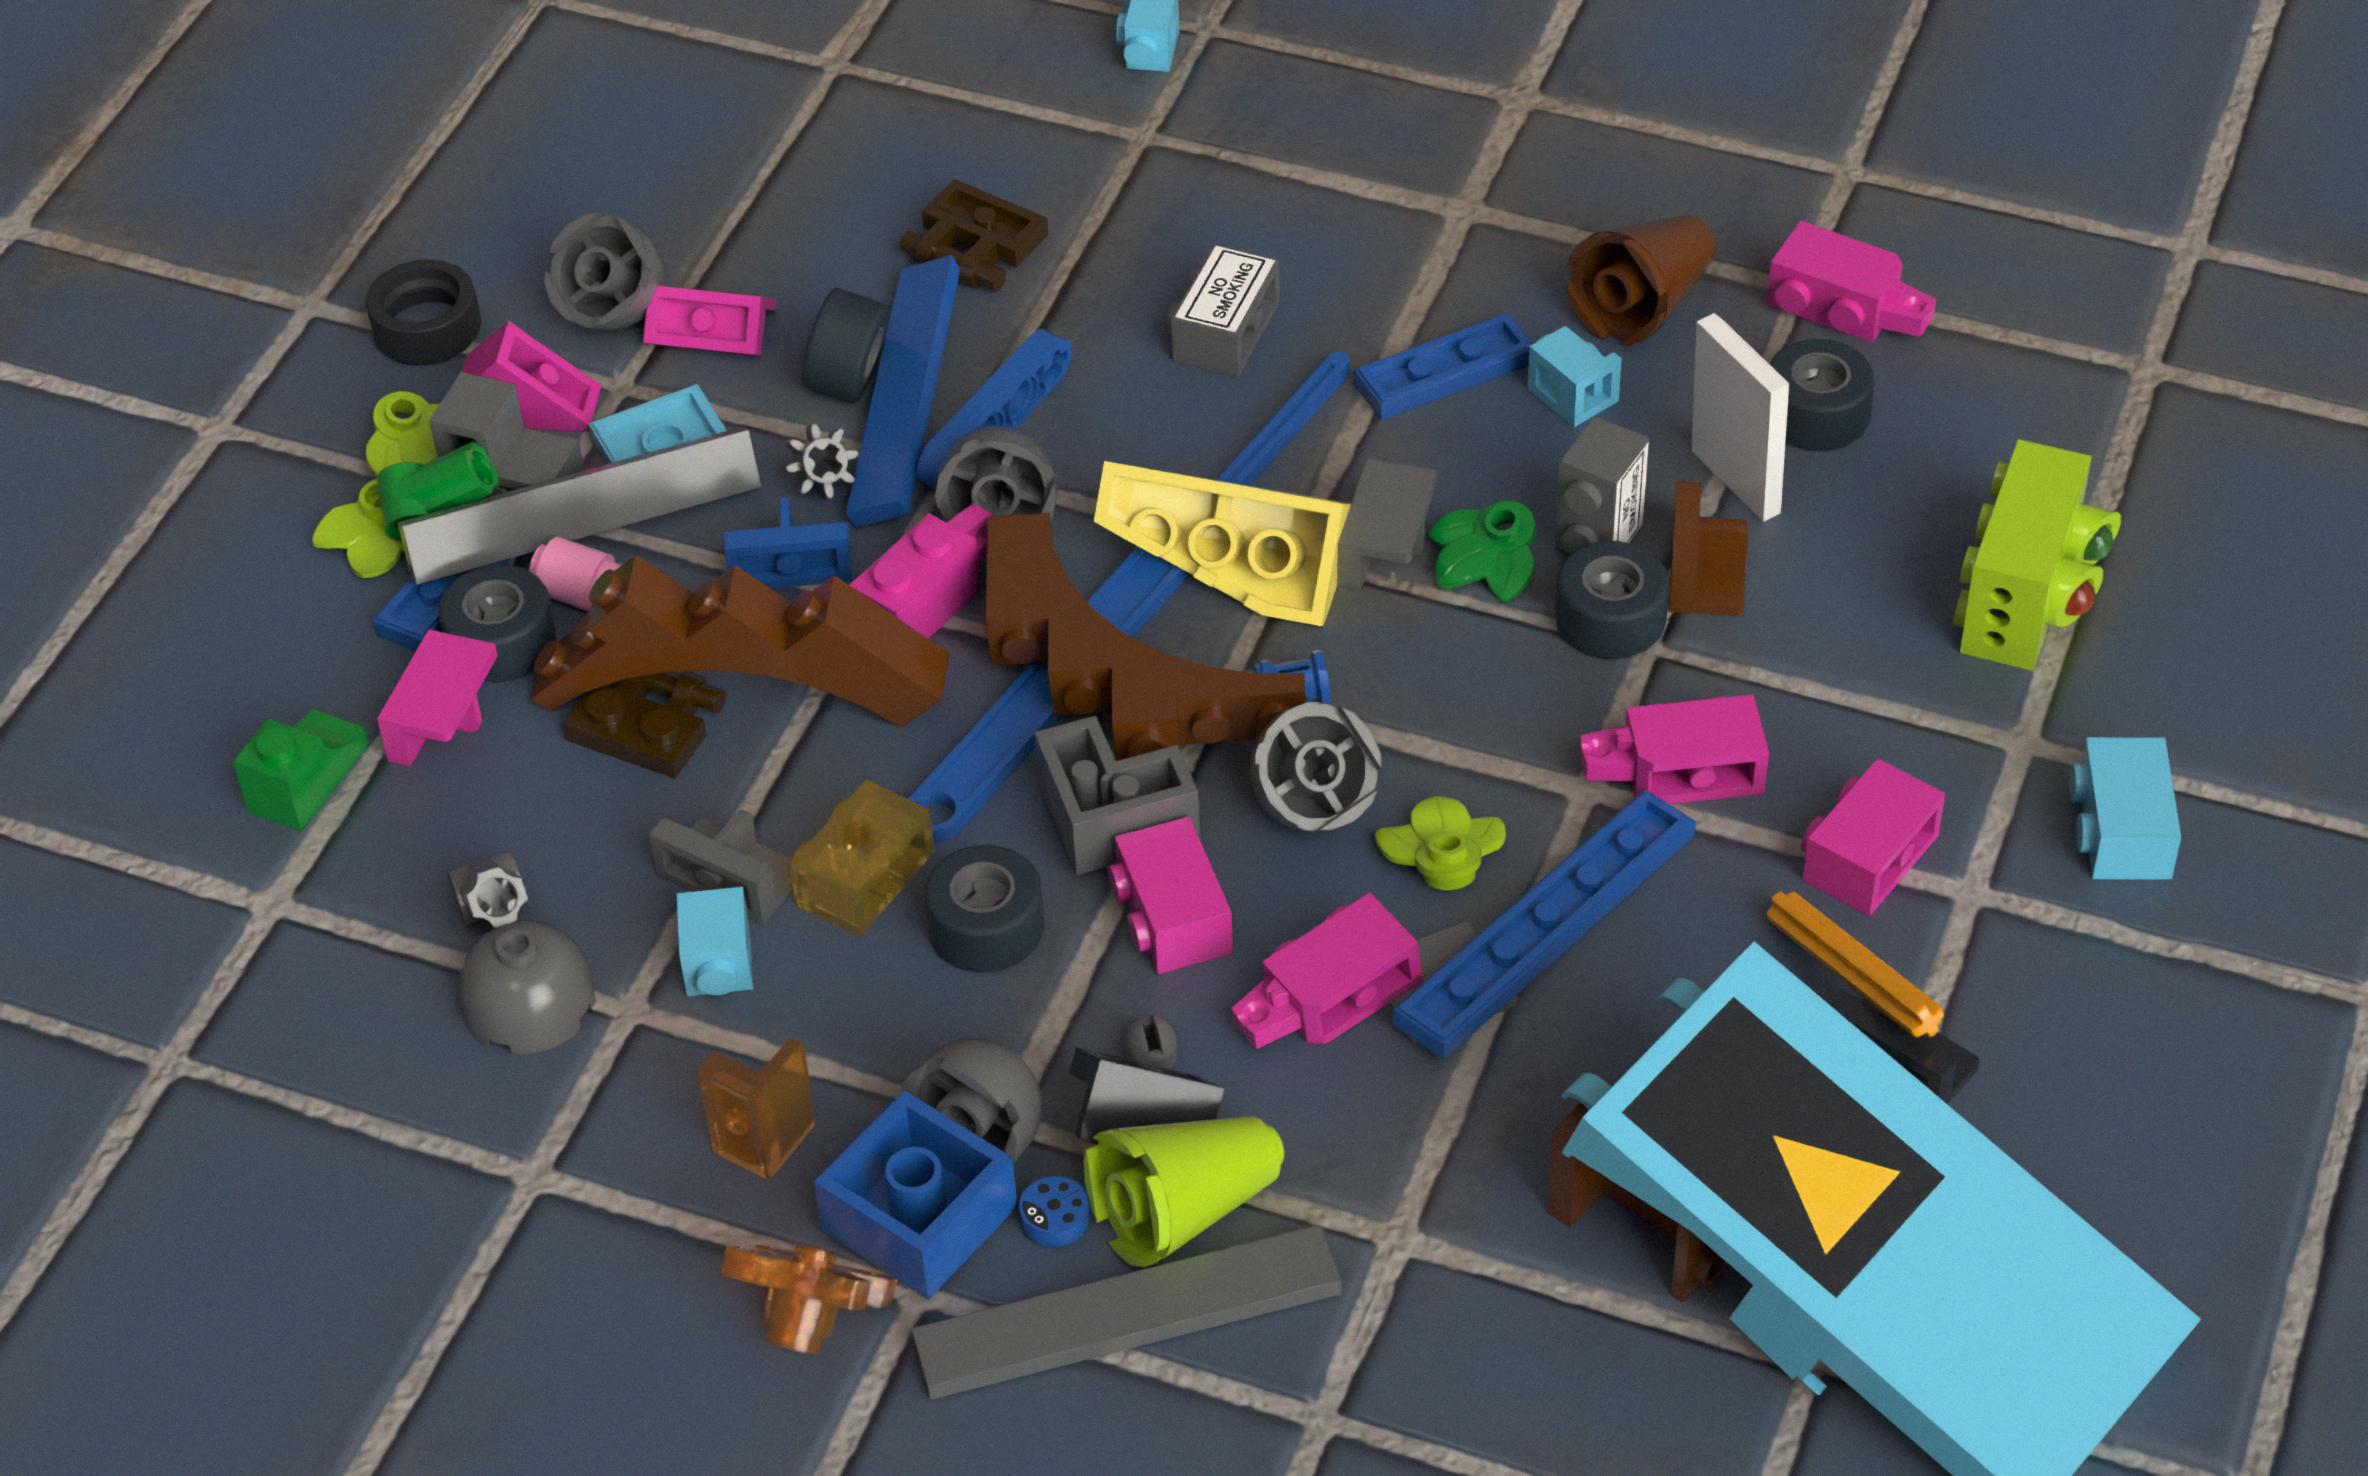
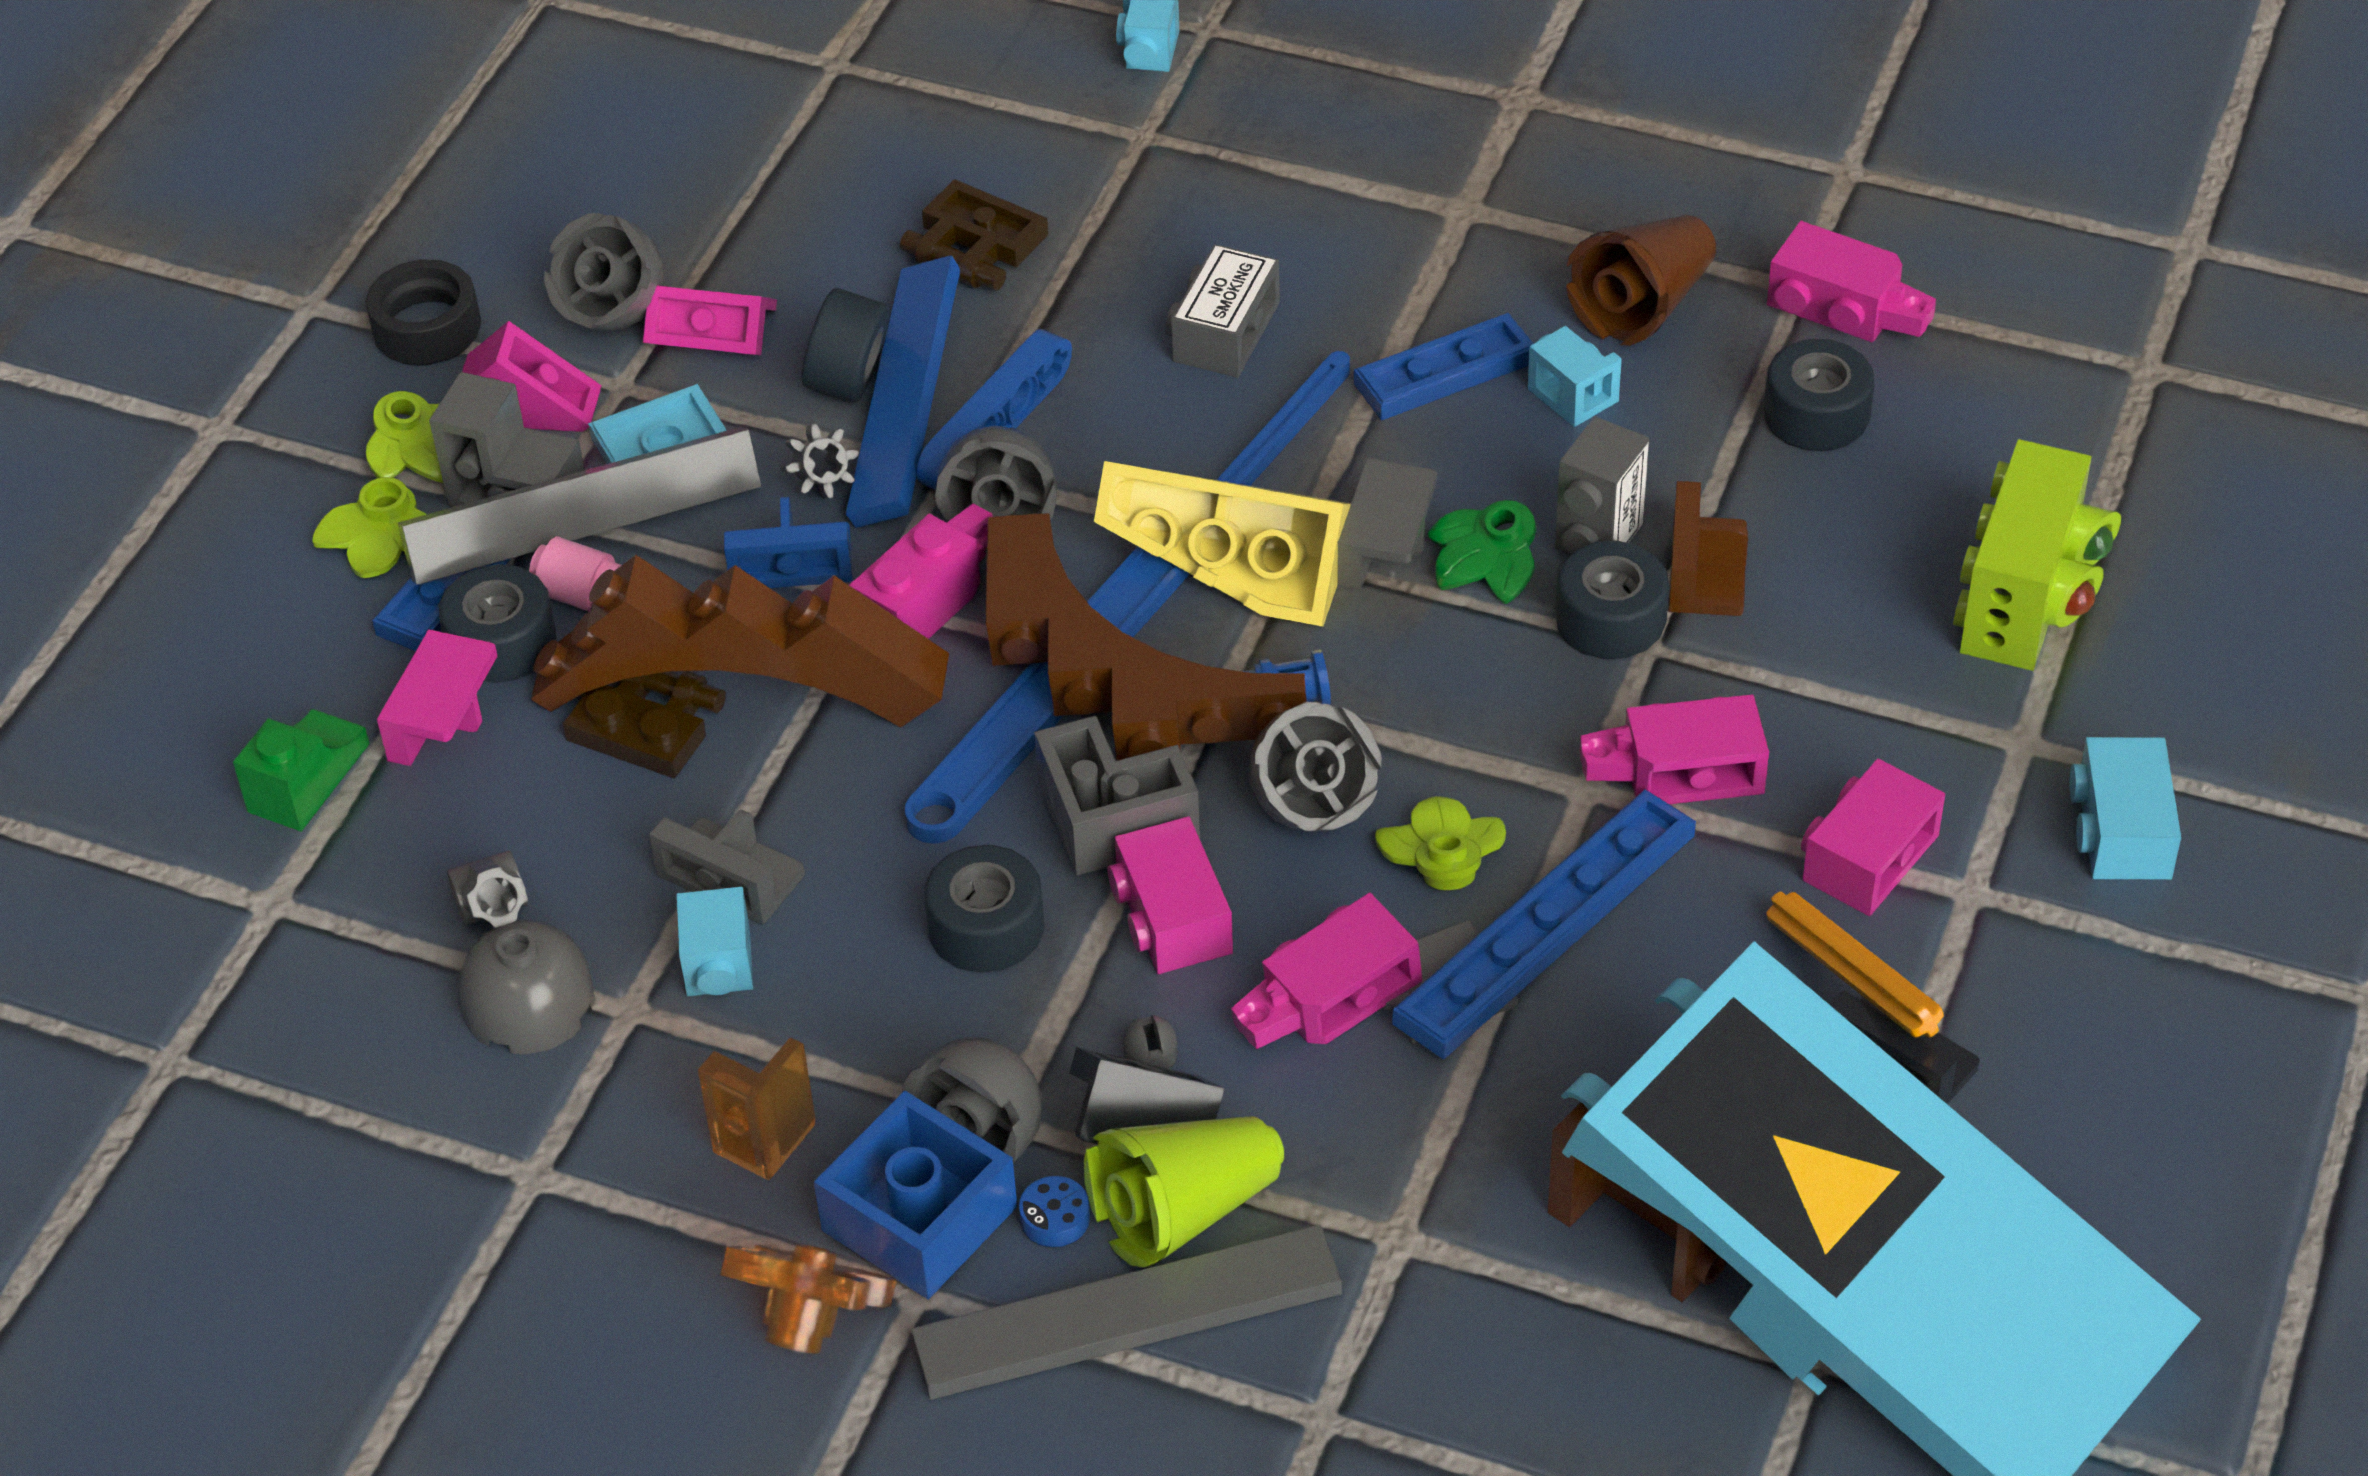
green piece [377,442,499,541] -> none
clear yellow brick [790,779,935,938] -> none
white tile [1691,313,1789,522] -> none

